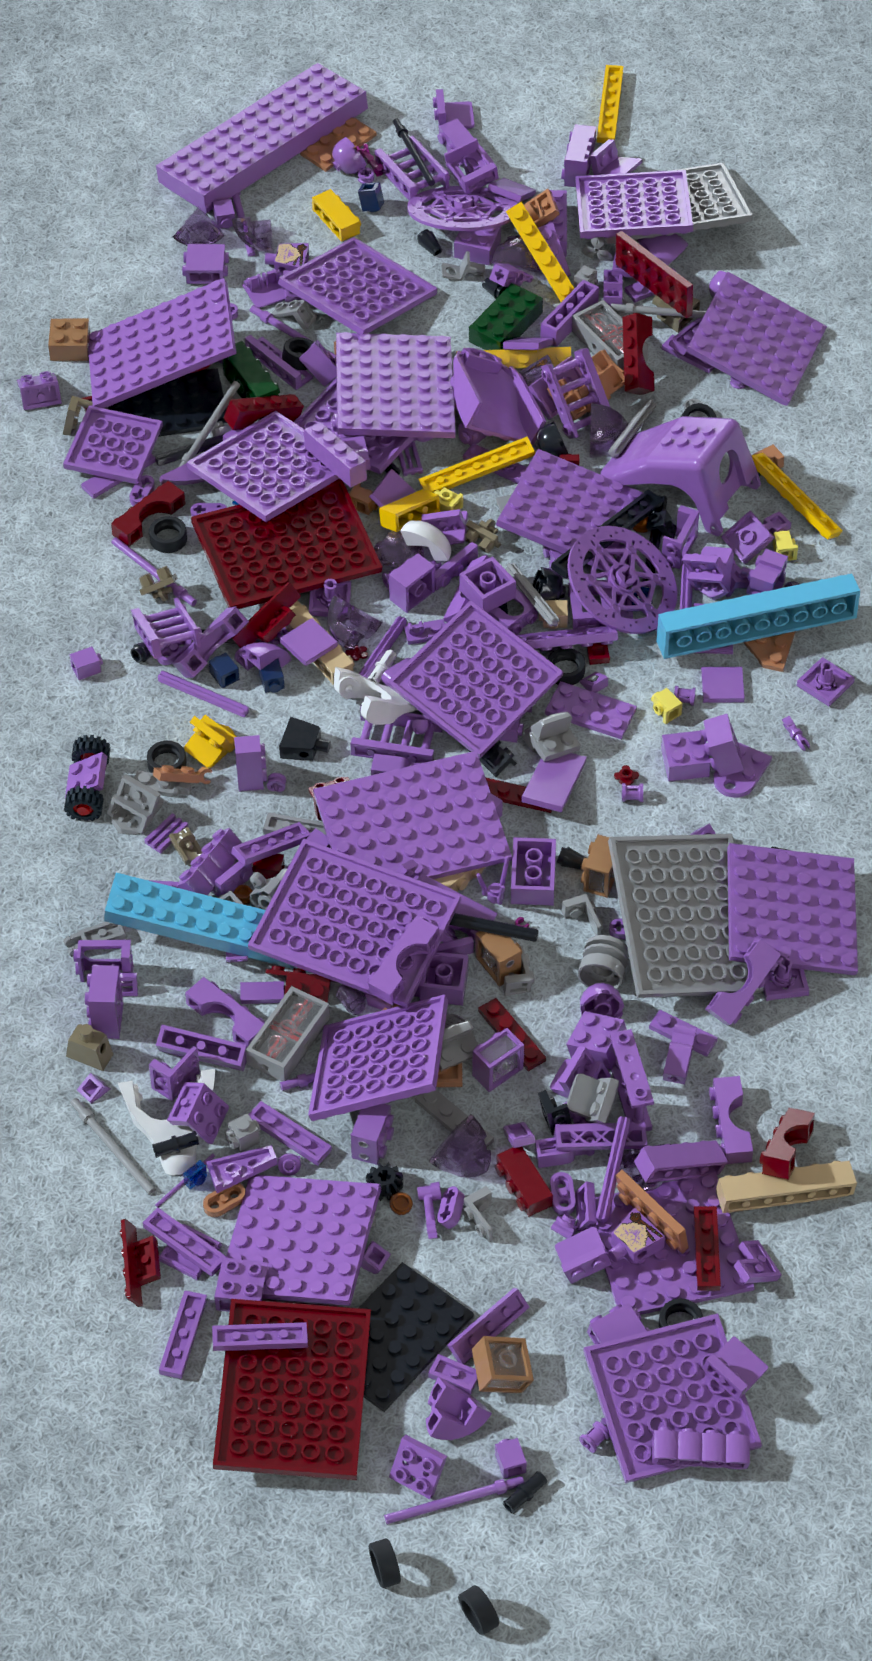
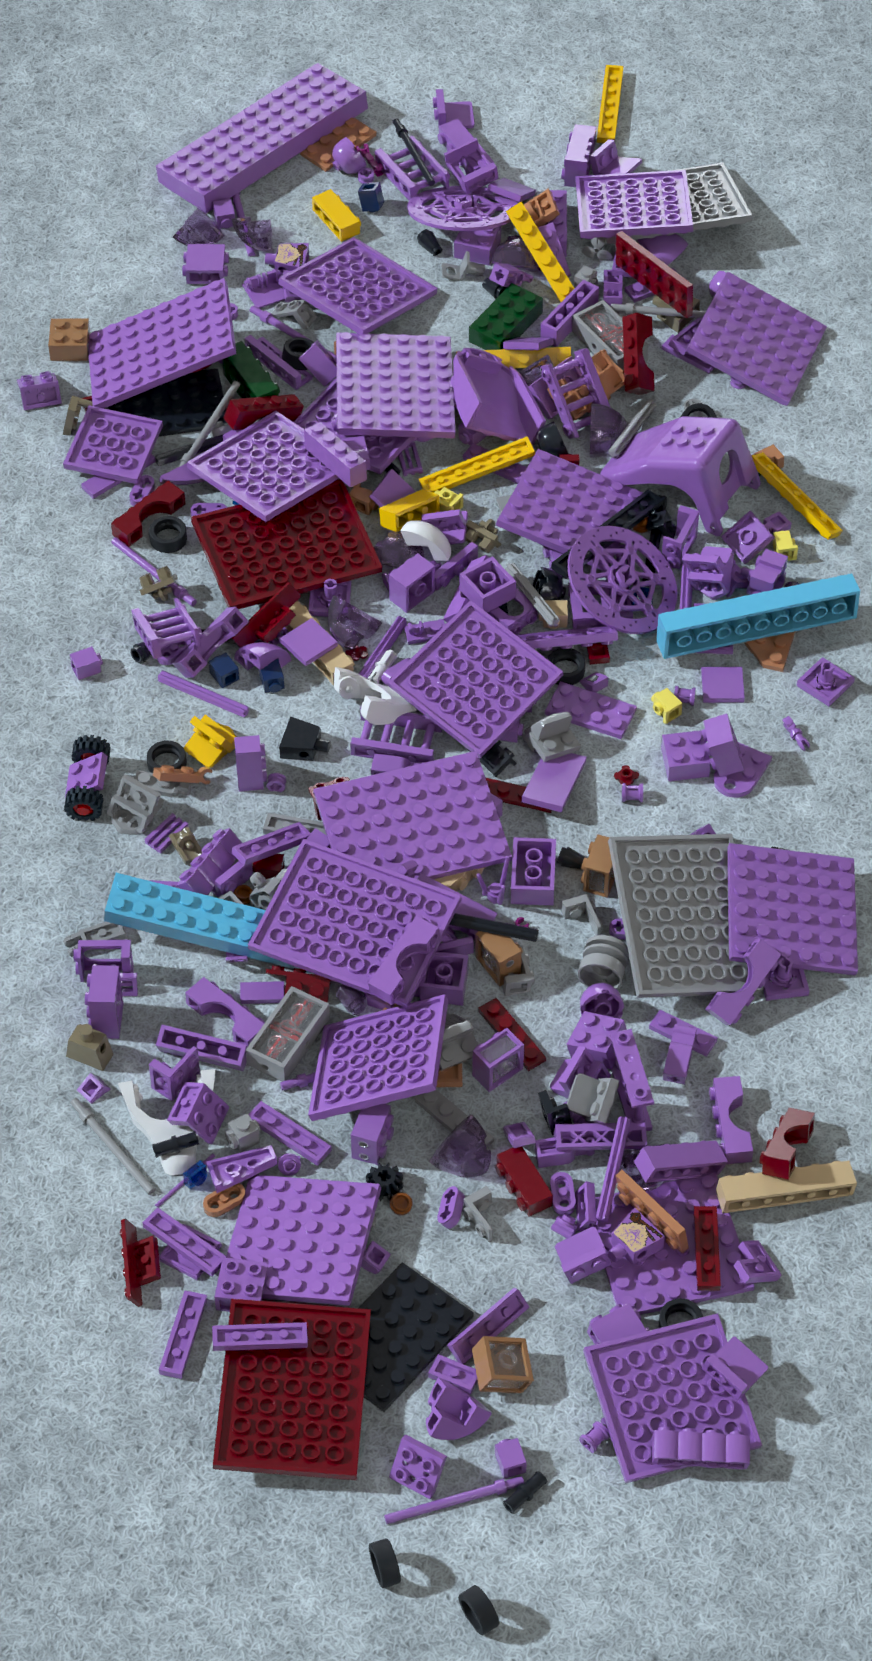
medium lavender hinge [412,720,428,735] -> none
medium lavender brick [417,1182,442,1239] -> none

